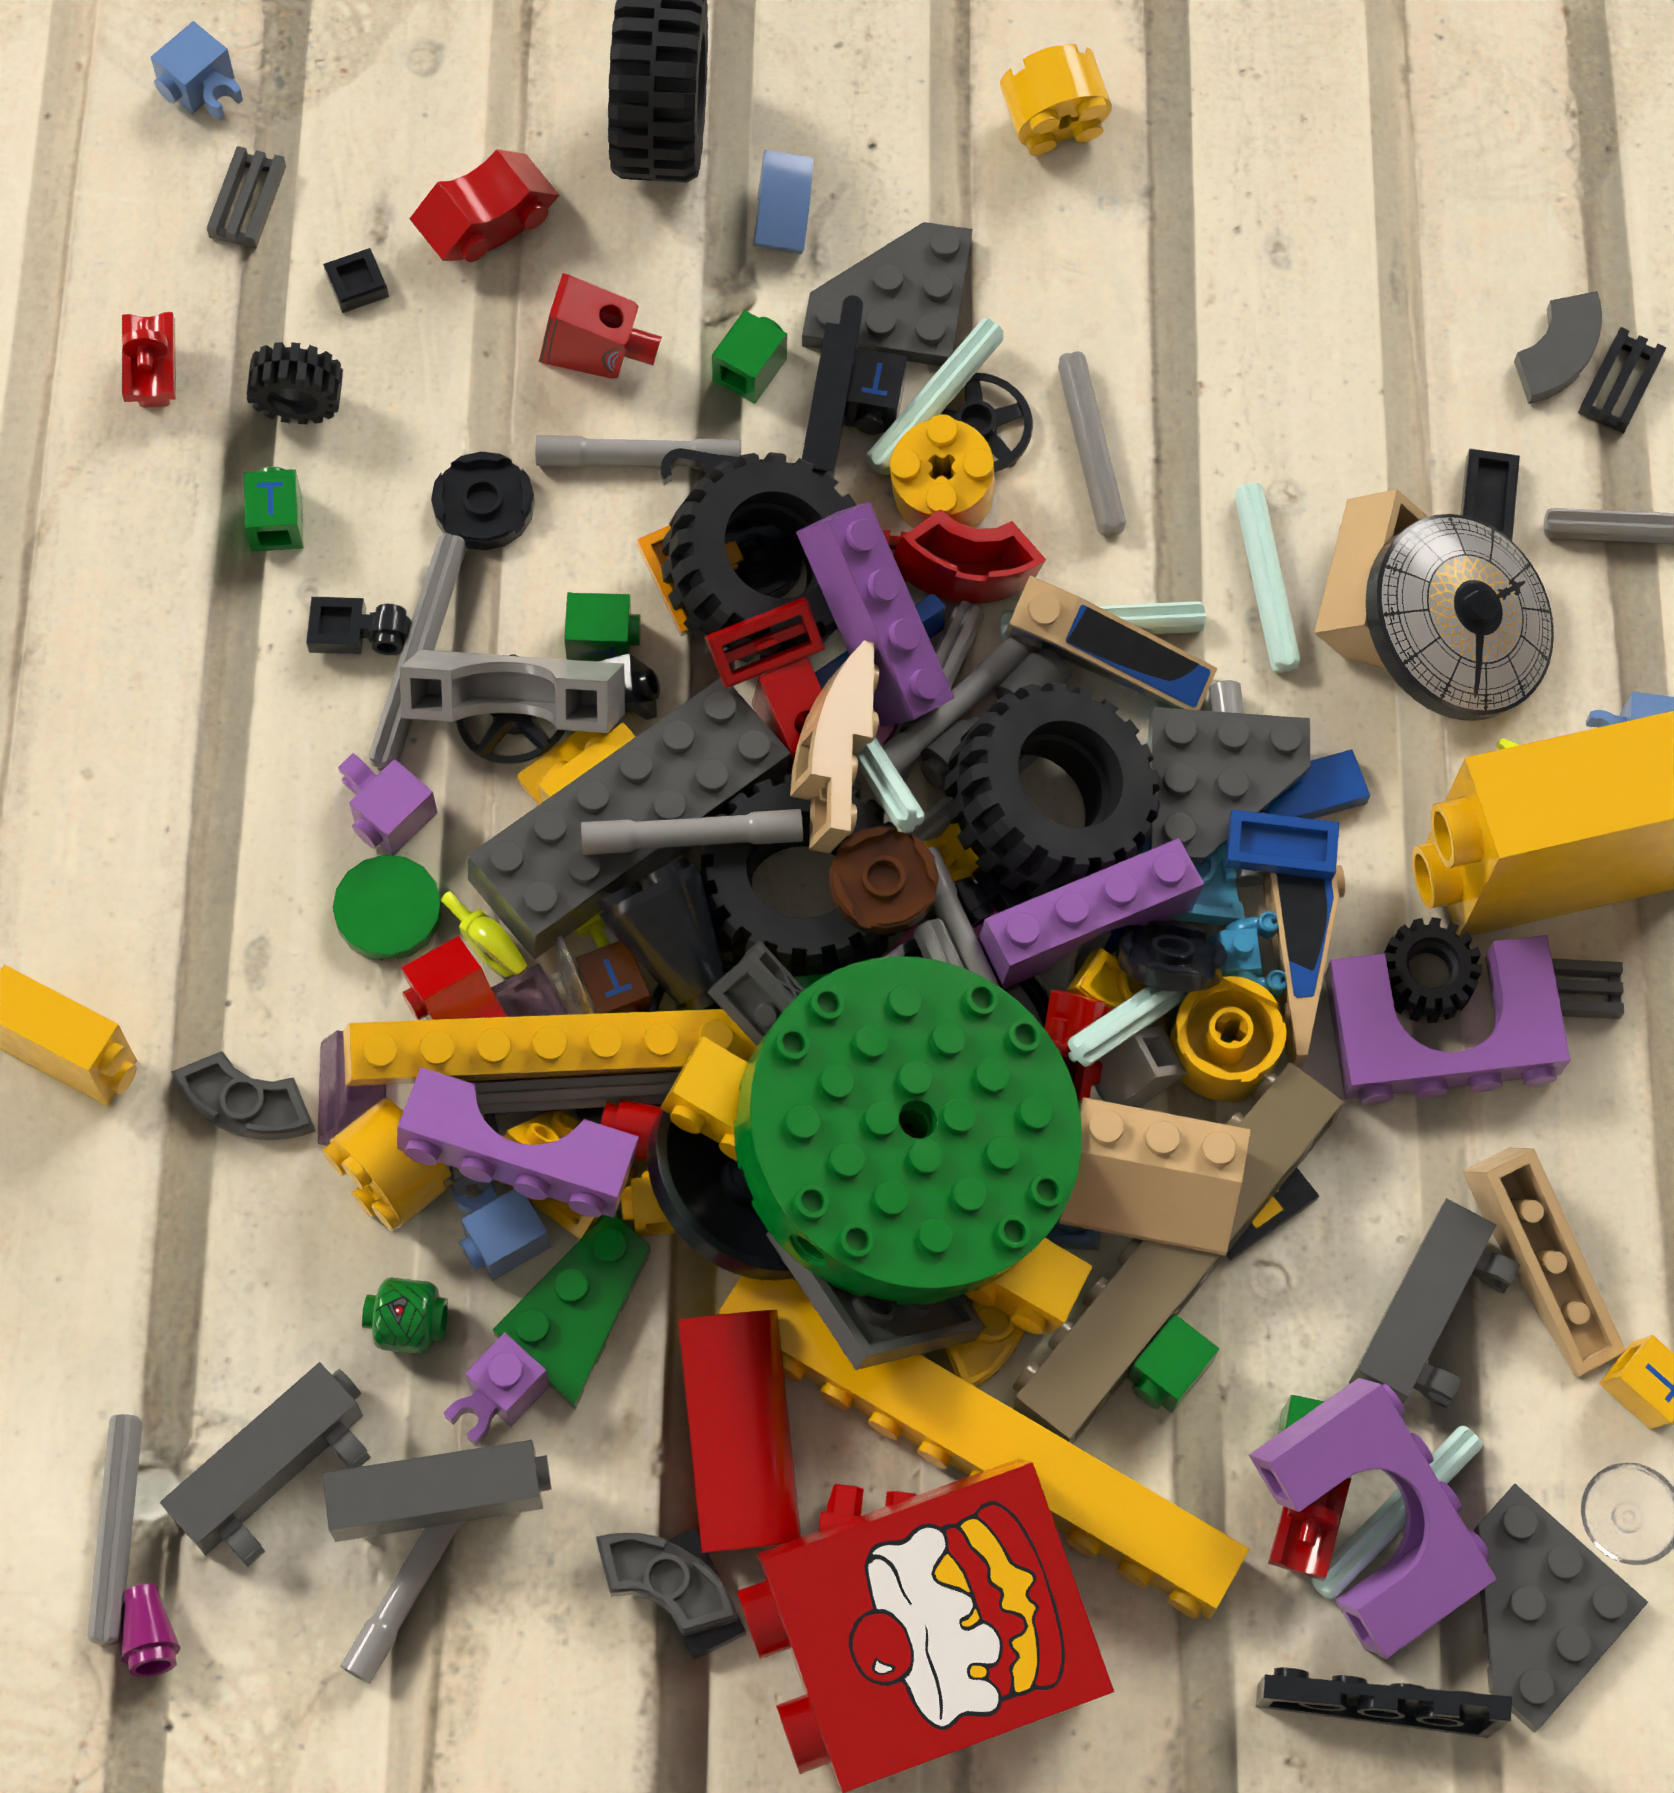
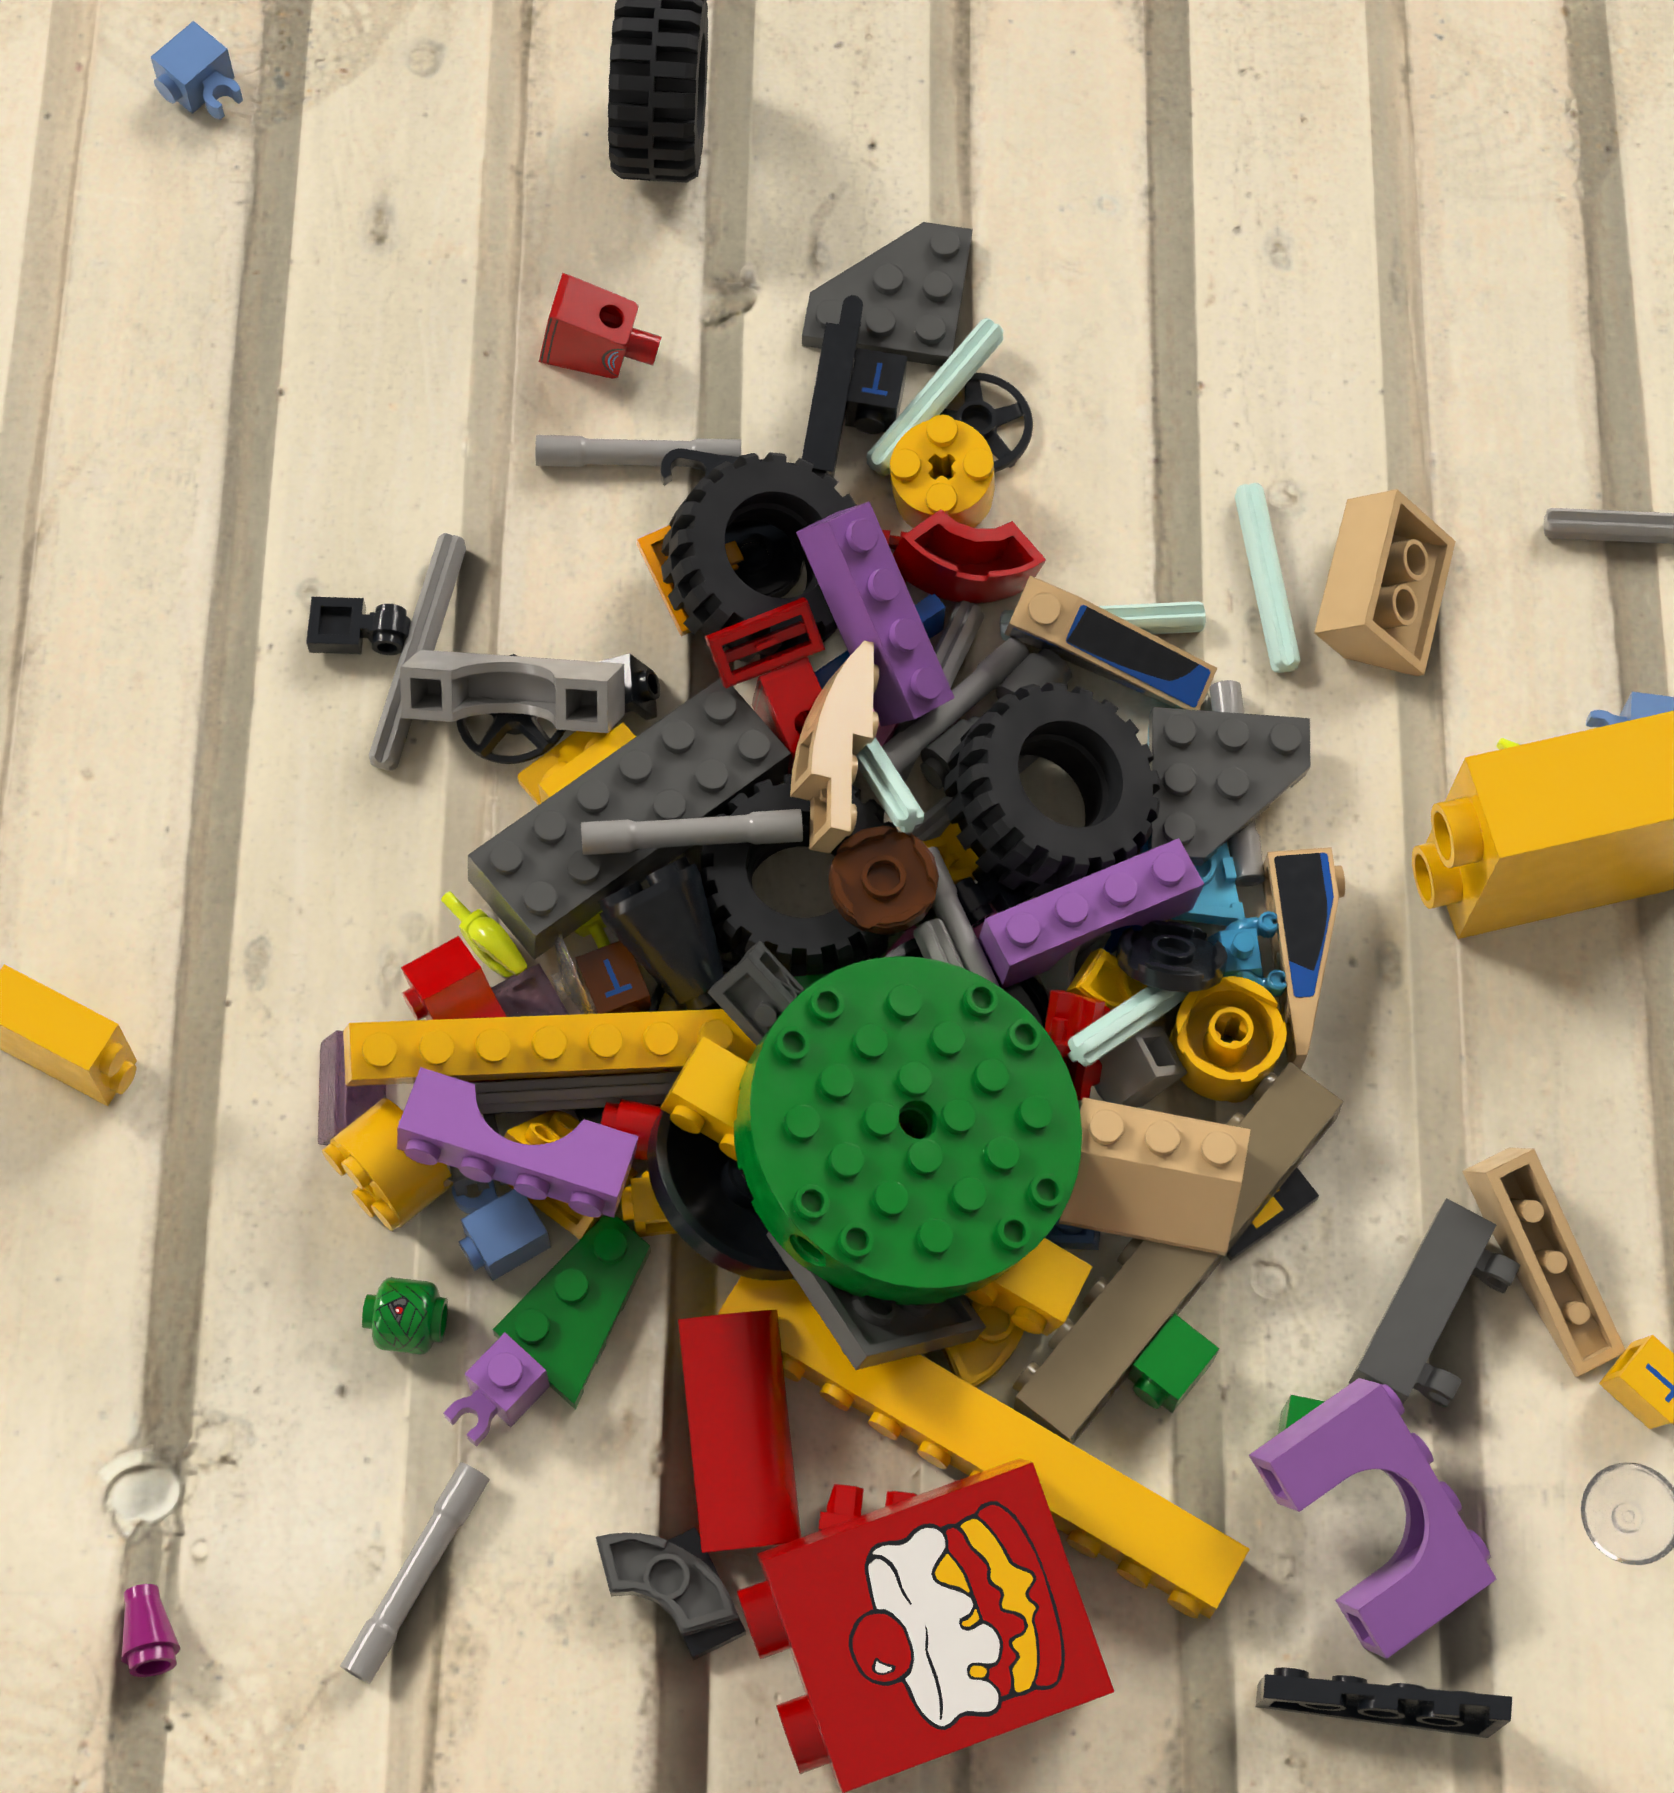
light grey axle [87,1414,142,1645] -> none
red hips [122,312,176,408] -> none
dark grey brick [160,1362,371,1567] -> none
dark grey tile [171,1051,316,1140] -> none
dark grey tile [207,146,286,248] -> none
green brick [244,467,304,552] -> none
black tyre [246,342,343,425] -> none
dark grey brick [322,1440,552,1542] -> none
black tile [323,248,389,313] -> none
green tile [333,855,442,961] -> none
medium lavender brick [338,753,438,856] -> none
red brick [409,149,560,262] -> none
black tile [431,451,535,551] -> none
green brick [564,592,641,662] -> none
green brick [712,310,787,404] -> none
medium blue slope [753,150,813,254] -> none
yellow brick [1000,44,1112,156] -> none
light grey axle [1058,351,1126,536] -> none
blue tile [1225,809,1340,880] -> none
blue tile [1263,749,1370,819] -> none
red hips [1268,1478,1352,1581] -> none
light aqua axle [1311,1425,1483,1601] -> none
medium lavender arch [1325,935,1571,1105] -> none
dish [1366,514,1554,721] -> none
black tyre [1384,917,1482,1023] -> none
black tile [1460,448,1520,541] -> none
dark grey plate [1474,1484,1648,1733] -> none
dark grey tile [1514,291,1602,404] -> none
dark grey tile [1552,958,1624,1019] -> none
black tile [1578,327,1667,434] -> none

